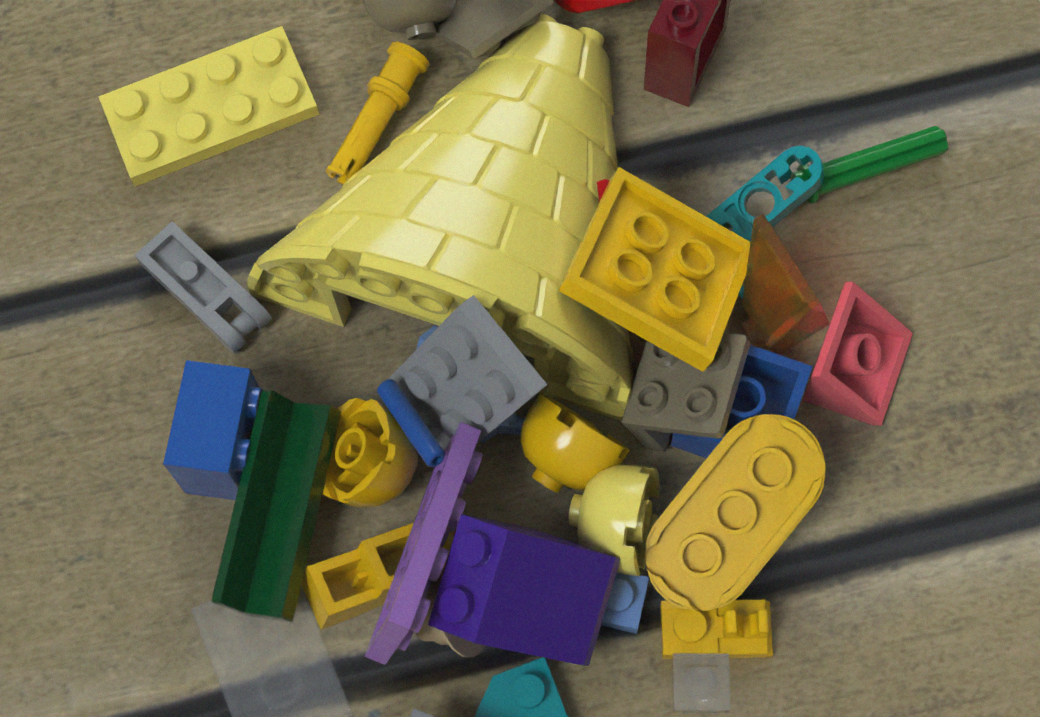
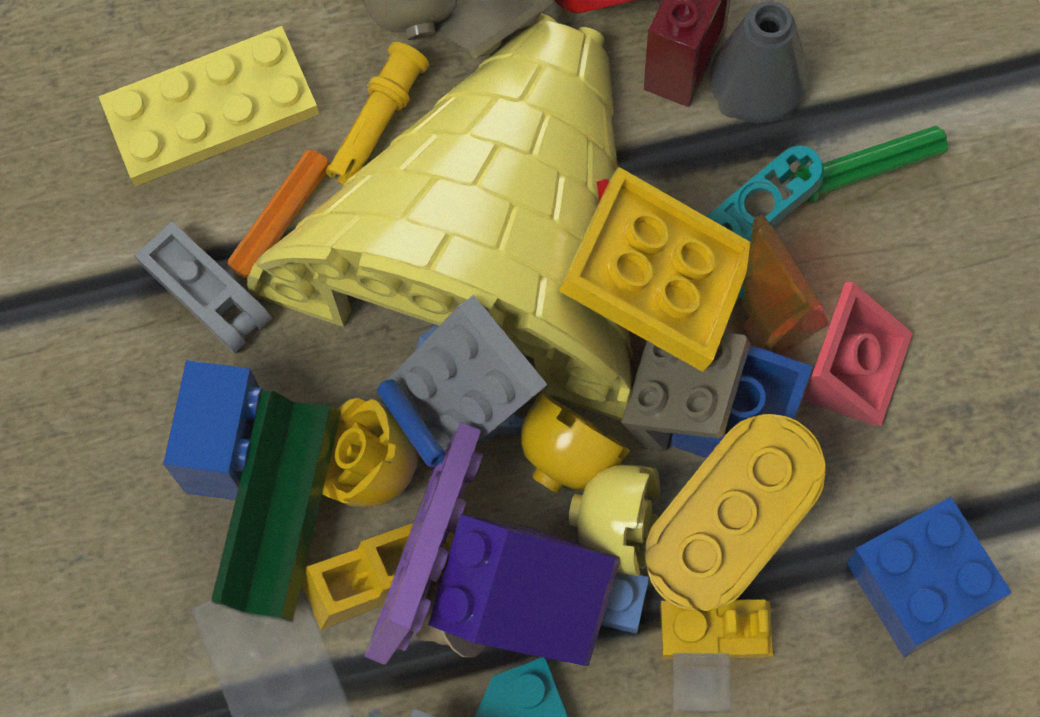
none -> orange axle [227,149,329,280]
none -> dark grey cone [710,1,810,124]
none -> blue brick [847,497,1012,658]

